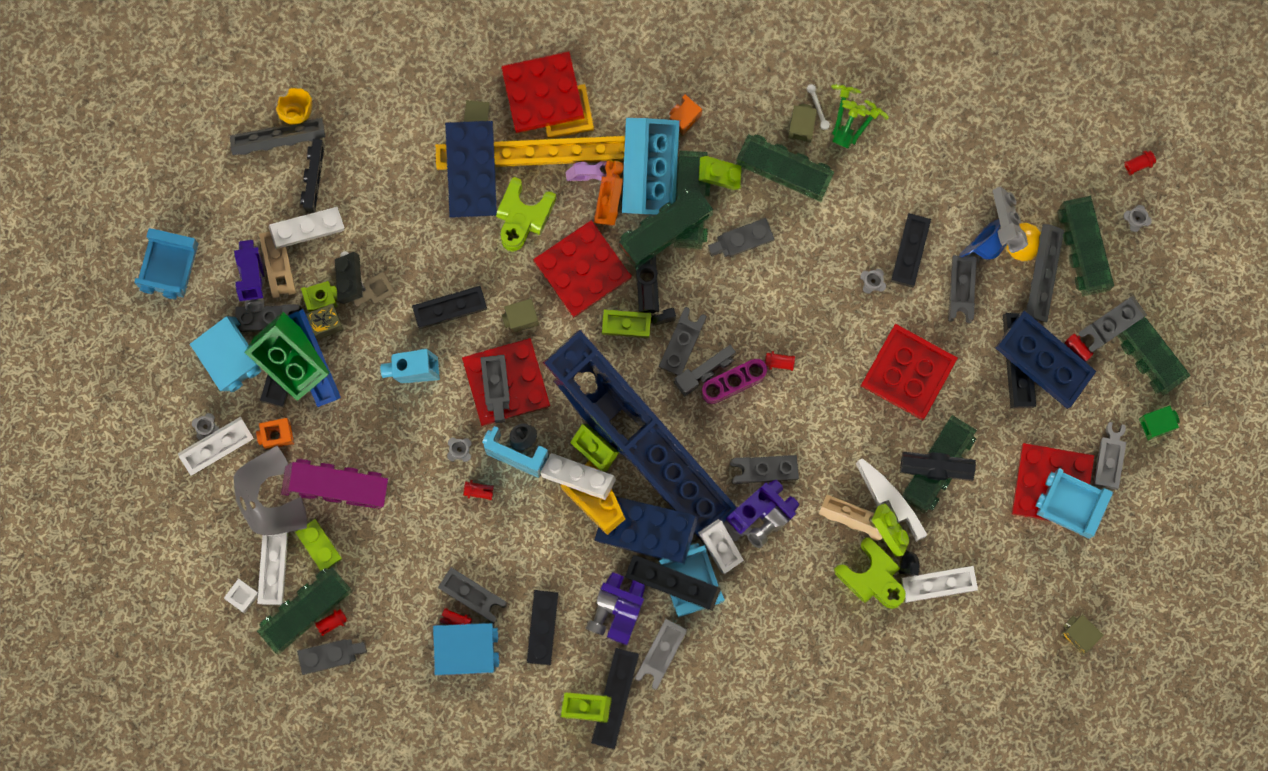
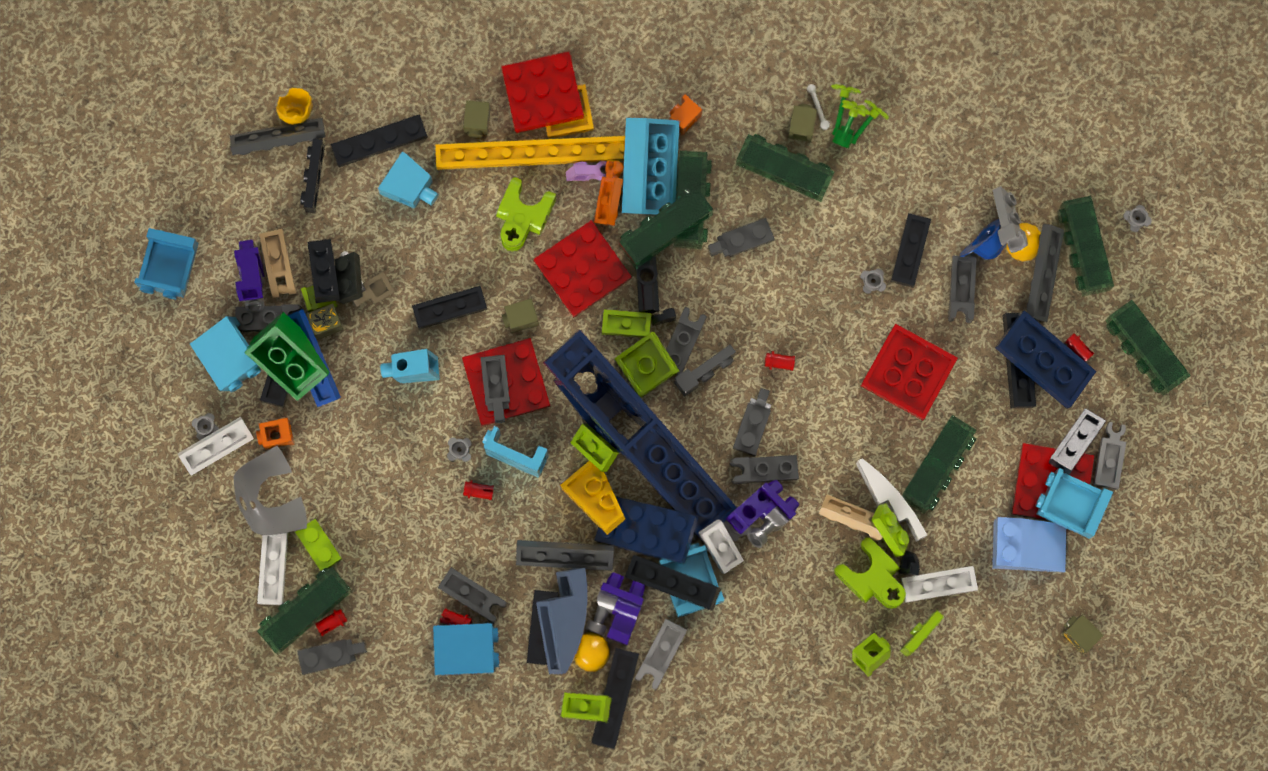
white plate [224,579,258,613] -> none
white plate [269,207,345,249] -> none
magenta wedge [281,459,388,509] -> none
dark blue plate [445,121,497,218] -> none
dark grey hat [510,423,537,450] -> none
white plate [540,453,616,500] -> none
lime plate [699,156,742,190] -> none
magenta beam [702,359,767,404] -> none
black piece [900,451,976,481] -> none
dark grey plate [1079,295,1147,352] -> none
red pin [1124,150,1156,176] -> none
green brick [1139,405,1180,441] -> none
none -> black plate [307,239,340,303]
none -> black plate [331,114,428,167]
none -> medium azure torso [378,151,439,208]
none -> dark grey plate [516,540,614,571]
none -> sand blue slope [536,568,587,674]
none -> yellow hair [574,632,610,672]
none -> lime plate [614,332,680,398]
none -> dark grey hinge [733,388,771,456]
none -> lime brick [852,633,891,677]
none -> lime plate [900,611,943,656]
none -> light blue slope [992,517,1066,573]
none -> plate [1048,408,1106,475]

